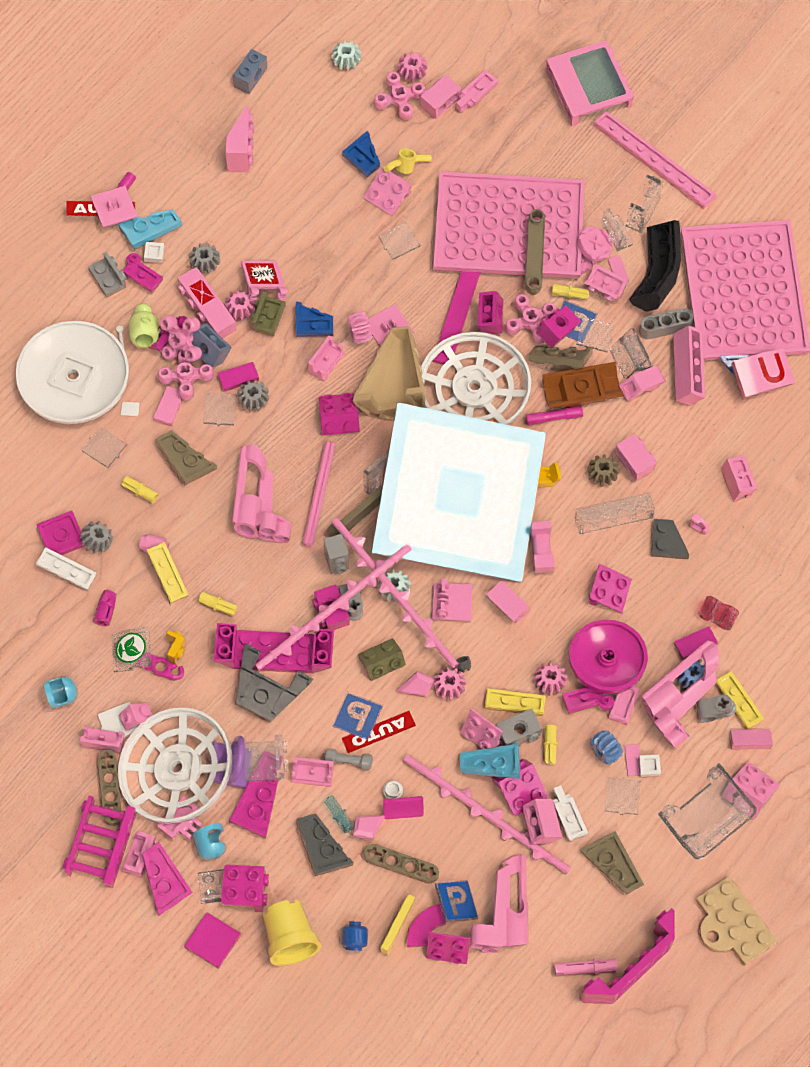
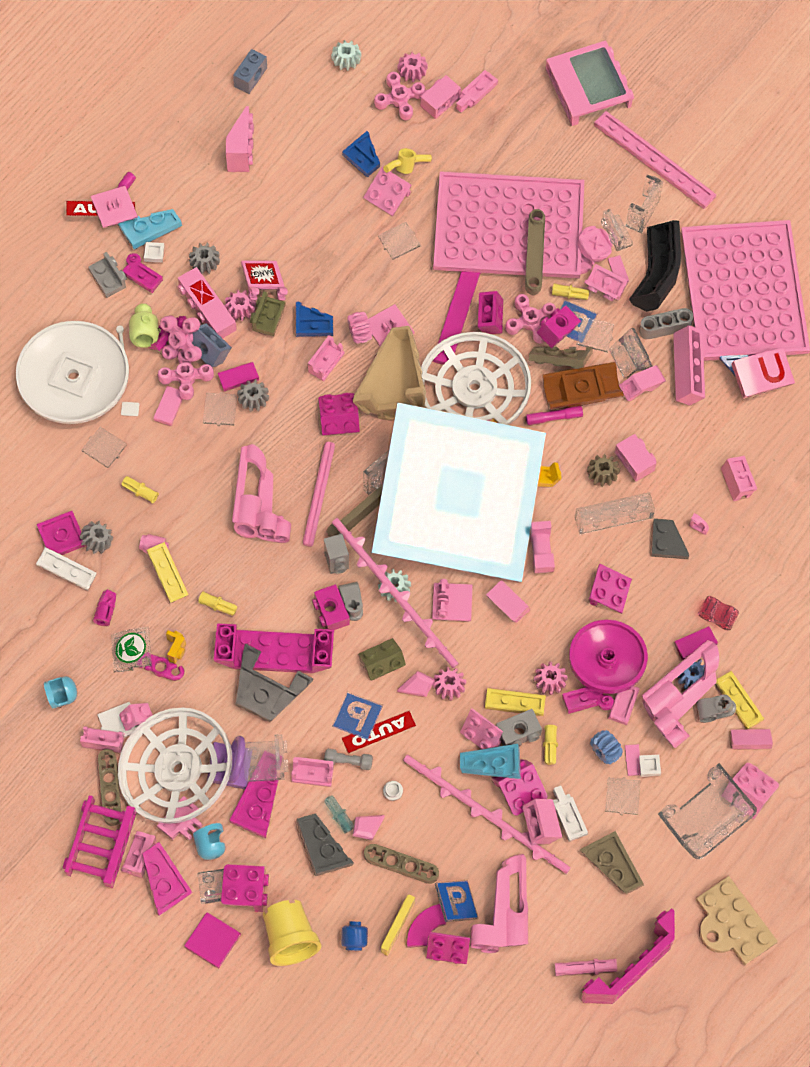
dark tan wing [155,430,217,486] -> none
bright pink plant [255,544,412,671] -> none
dark pink slope [383,796,424,820] -> none
dark grey hinge [456,656,471,673] -> none

